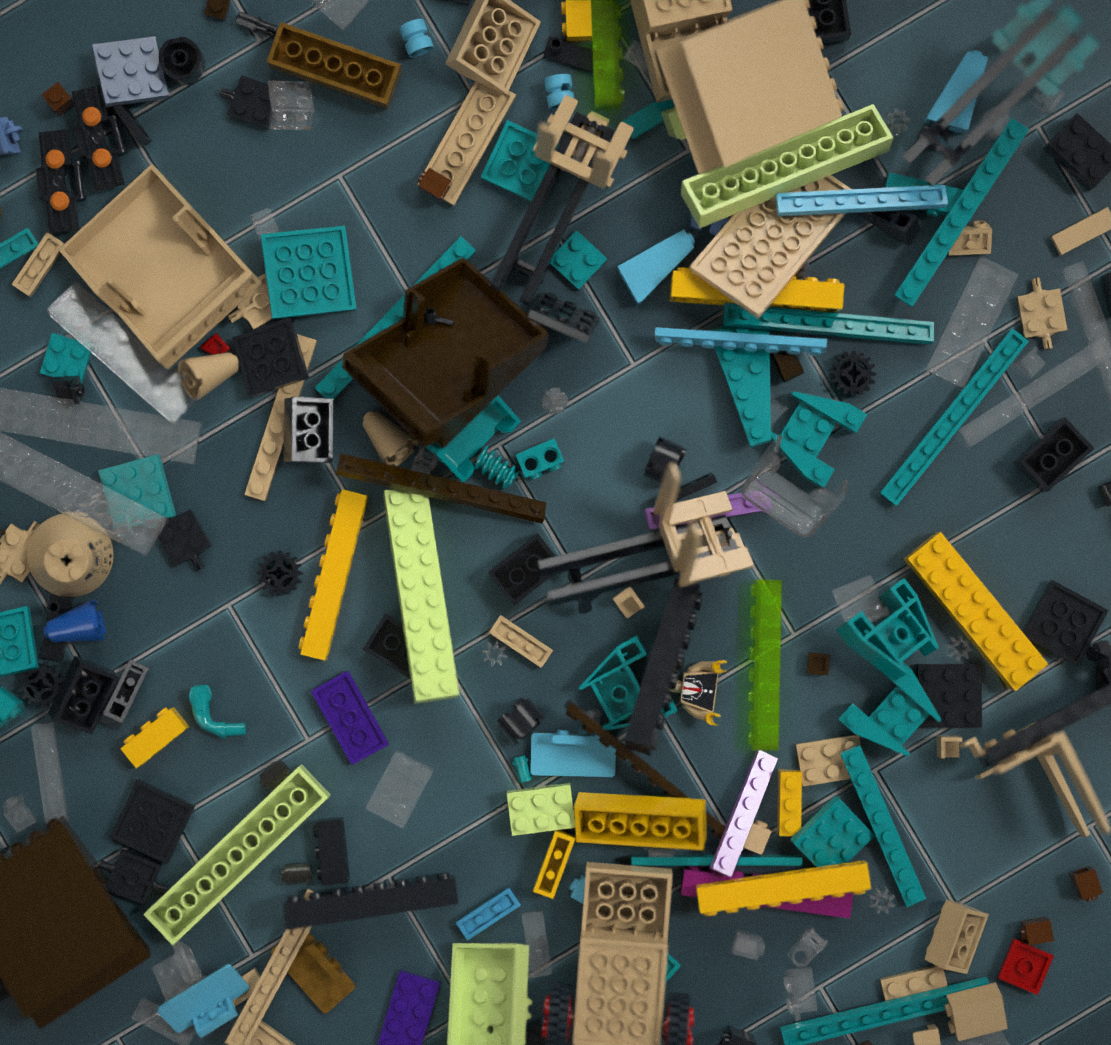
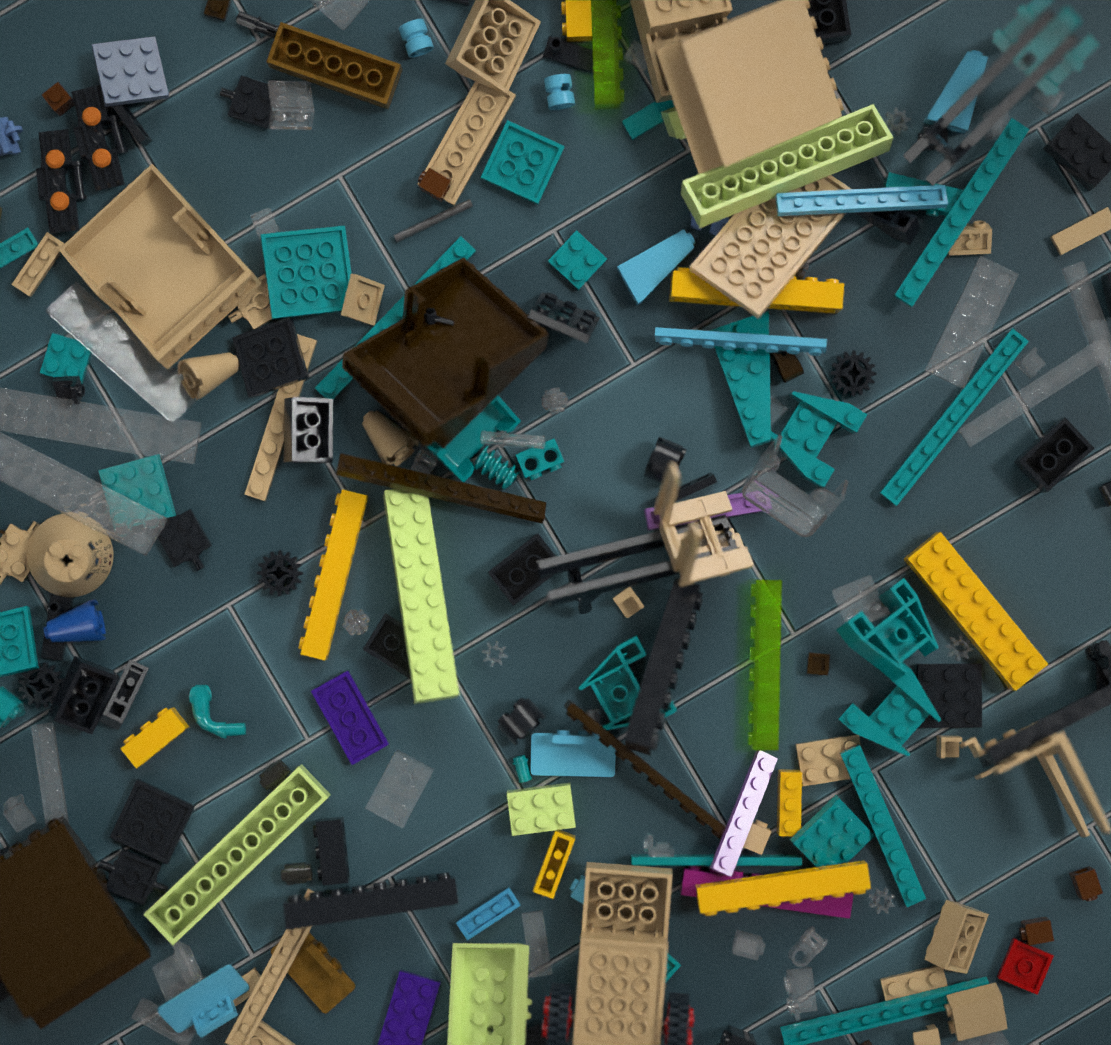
black brick [159,37,205,85] -> none
red tile [201,333,231,354] -> none
tan plate [489,615,553,668] -> none
piece [490,95,634,306] -> none
yellow brick [574,792,707,850] -> none
torso [671,660,727,726] -> none
teal plate [723,303,934,345] -> none
tan plate [1017,277,1067,350] -> none
black plate [1023,580,1109,666] -> none
none -> tan plate [341,274,385,326]
none -> clear gear [342,609,370,636]
none -> flat silver bar [394,199,473,243]
none -> clear pin [480,430,545,449]

